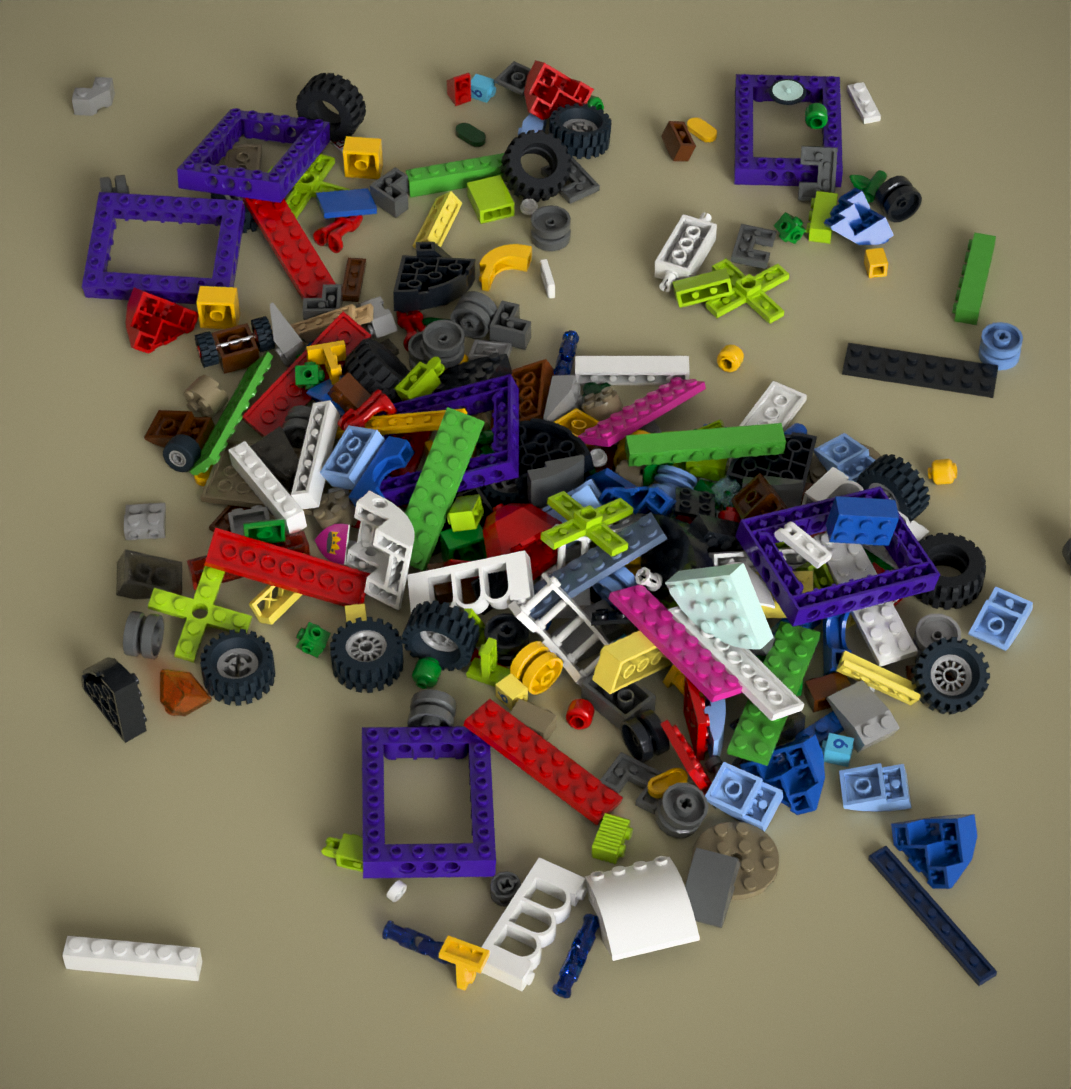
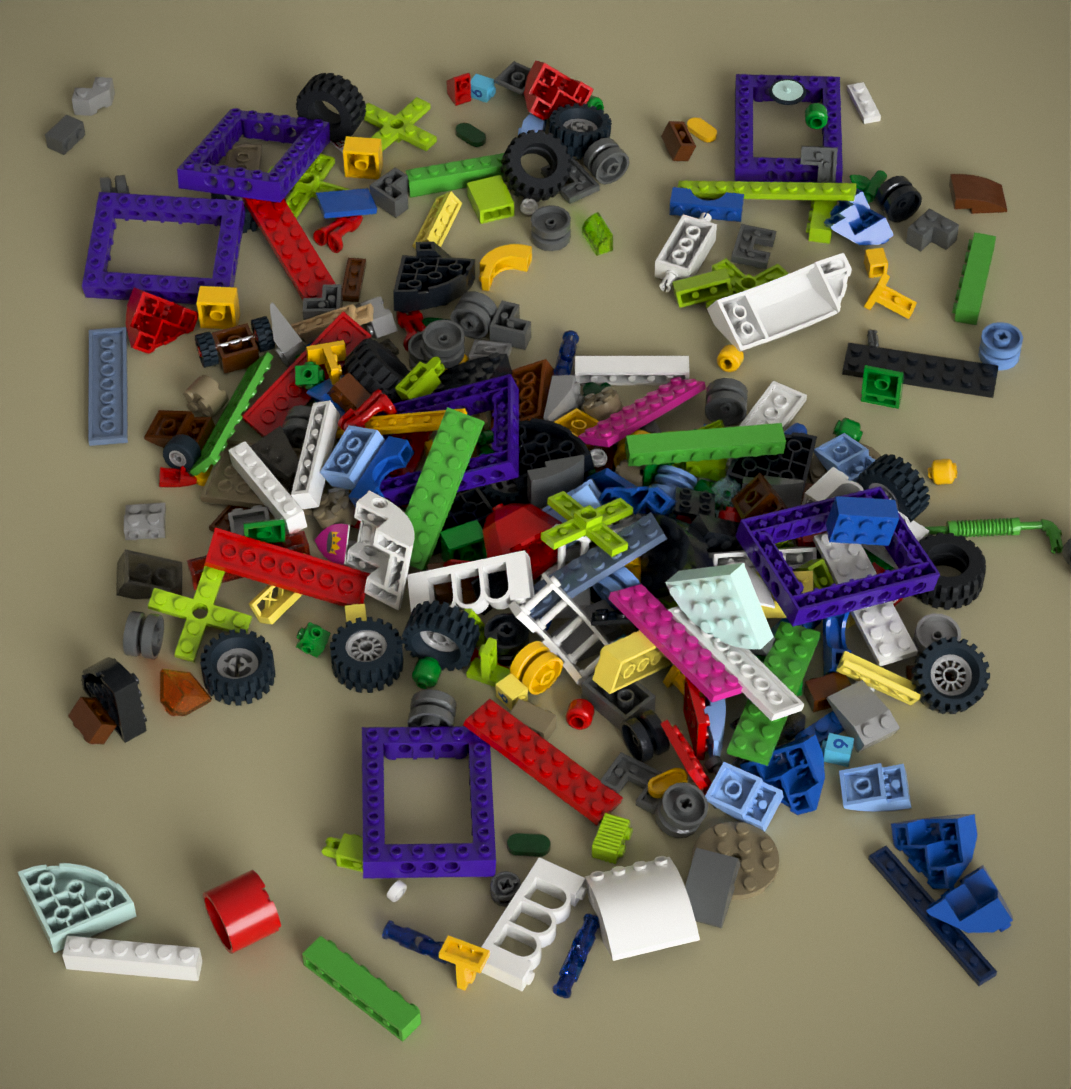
lime brick [447,494,484,532] -> none
white tile [540,259,555,298] -> none
white bush [635,567,662,591] -> none
green brick [773,212,807,244] -> none
white plate [774,522,832,569] -> none
light blue slope [968,586,1033,651] -> none
none -> light aqua brick [18,863,137,953]
none -> dark grey brick [45,115,86,155]
none -> reddish brown brick [68,697,117,745]
none -> sand blue plate [88,327,128,446]
none -> red slope [159,466,197,487]
none -> red brick [203,870,281,954]
none -> bright green brick [302,936,421,1042]
none -> lime piece [364,97,437,152]
none -> dark green tile [507,833,551,857]
none -> clear neon green brick [582,212,613,256]
none -> dark grey wheel [583,138,629,184]
none -> blue arch [670,187,744,222]
none -> lime plate [677,180,857,201]
none -> dark grey wheel [705,378,748,426]
none -> white slope [707,253,852,352]
none -> green head [833,417,863,442]
none -> green slope [861,365,904,409]
none -> yellow bracket [864,273,917,319]
none -> dark grey piece [867,329,879,347]
none -> dark grey brick [906,208,959,252]
none -> bright green piece [925,517,1063,553]
none -> blue brick [926,865,1013,933]
none -> reddish brown slope [949,174,1007,214]

